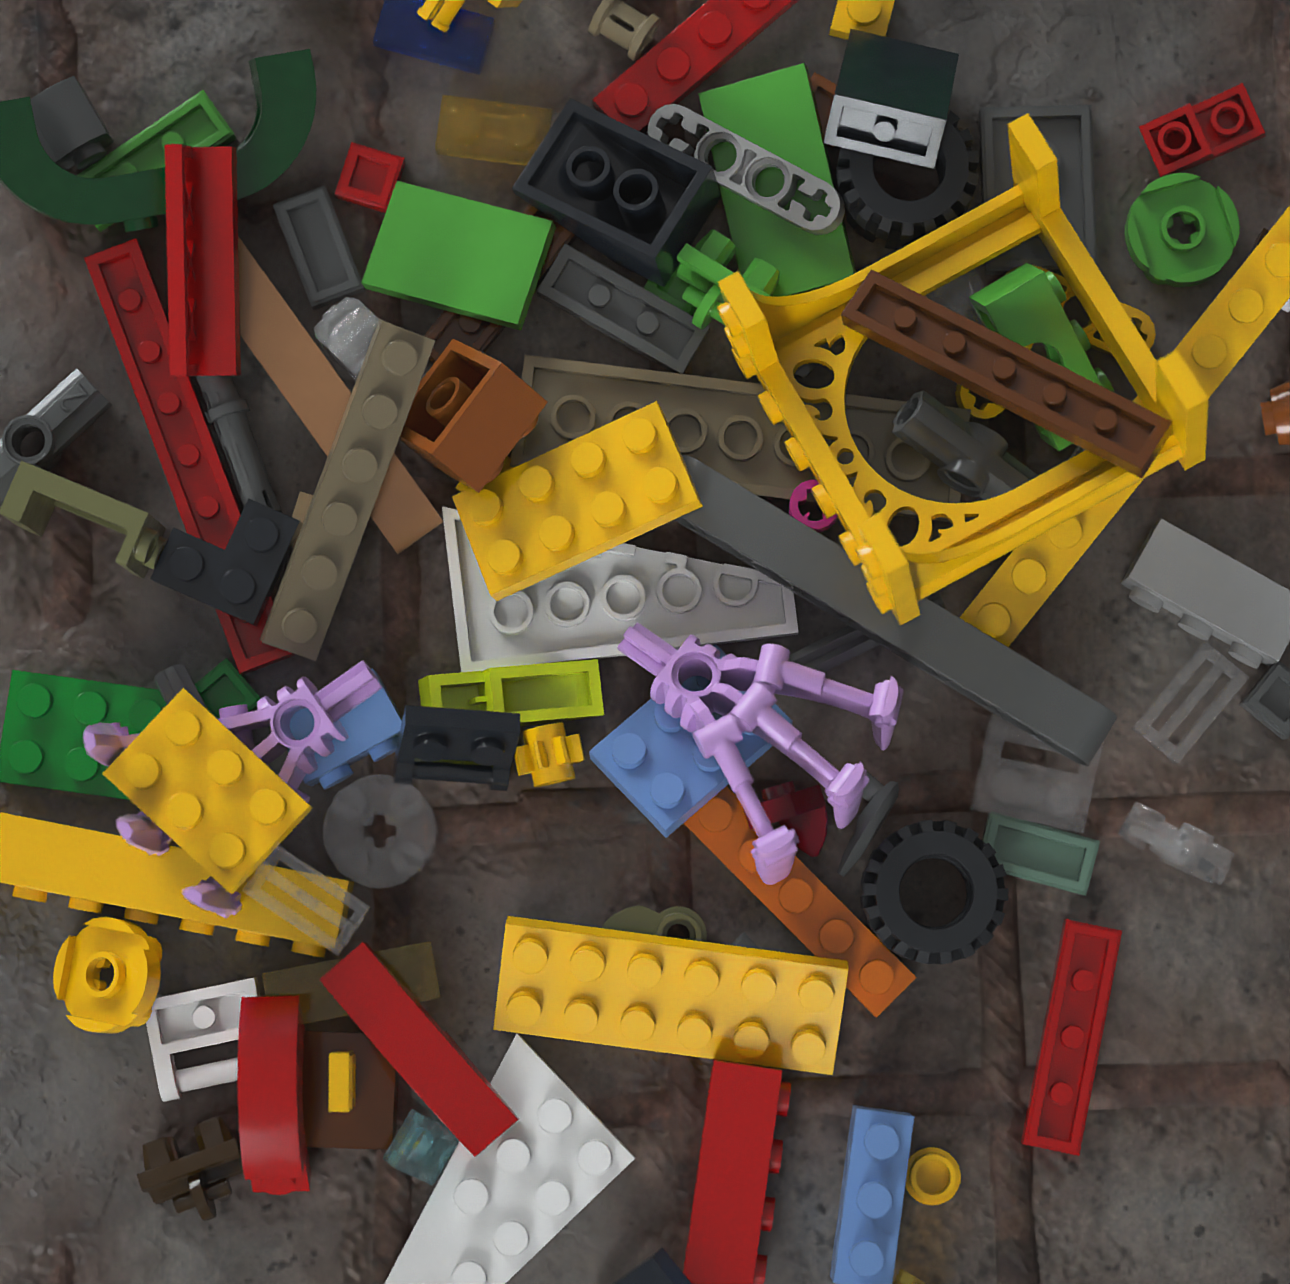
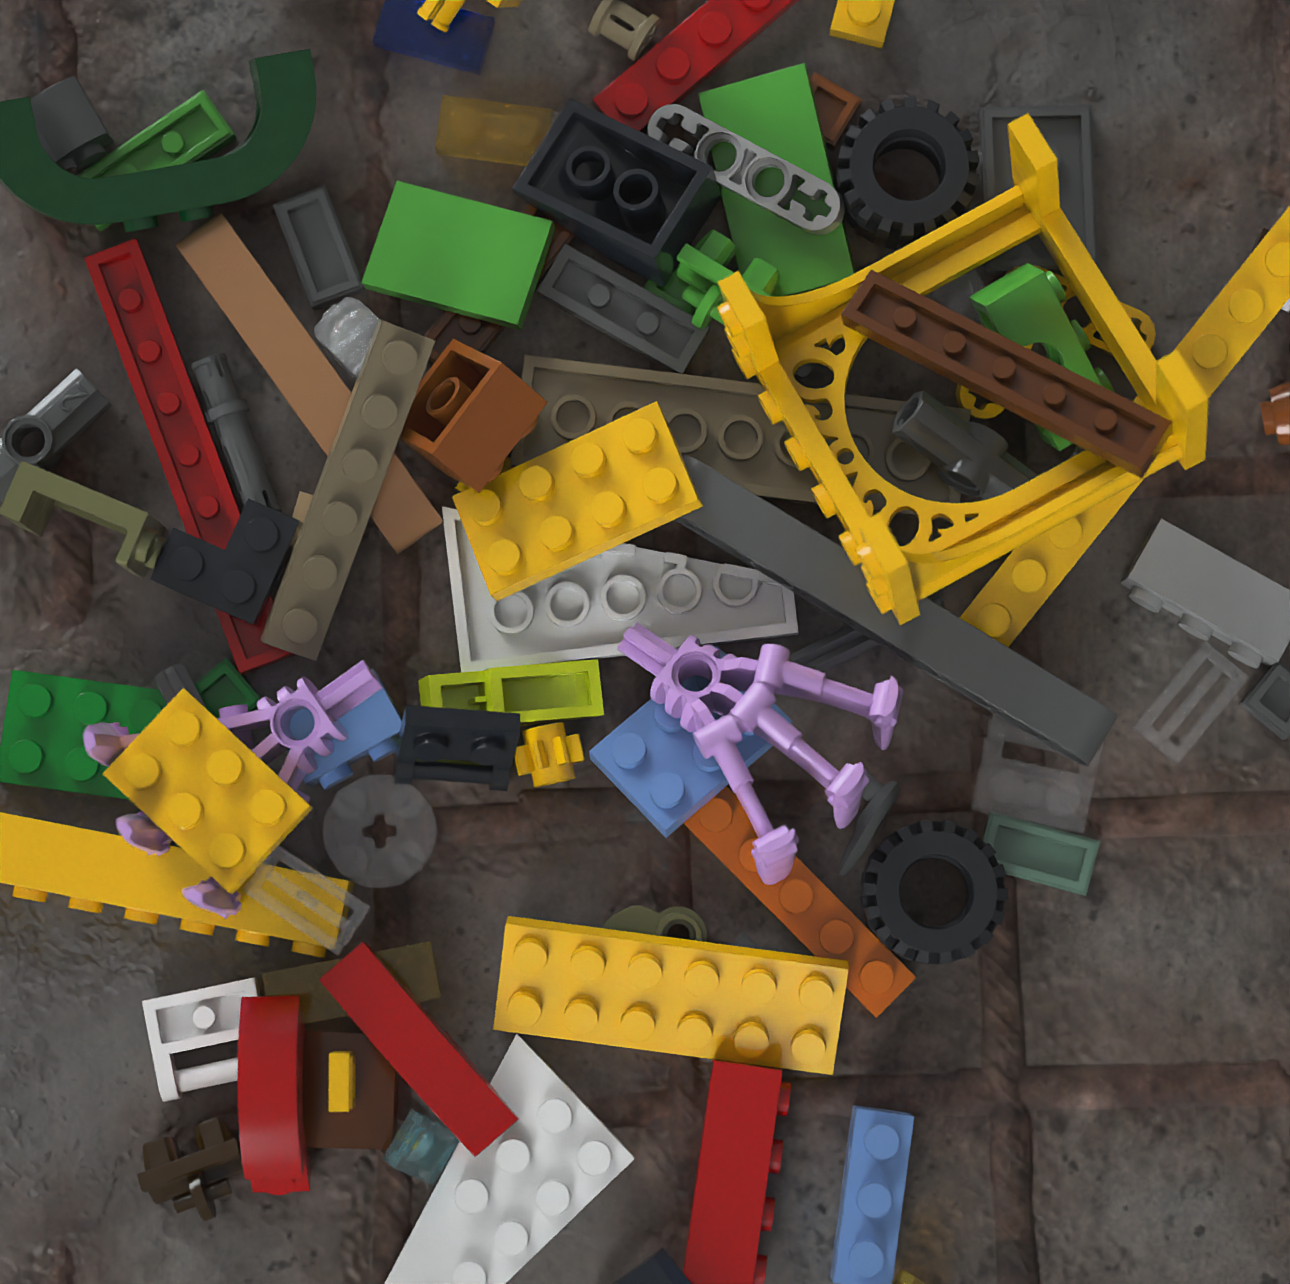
yellow plate [53,917,163,1034] -> none
red fence [165,144,241,376] -> none
red tile [335,142,406,213] -> none
dark red plate [743,780,828,857] -> none
dark pink bush [789,479,837,533] -> none
black panel [823,29,959,169] -> none
yellow plate [905,1147,961,1205] -> none
red tile [1021,919,1122,1156] -> none
clear plate [1117,802,1234,885] -> none
bright green plate [1125,173,1240,287] -> none
red slope [1139,83,1266,177] -> none

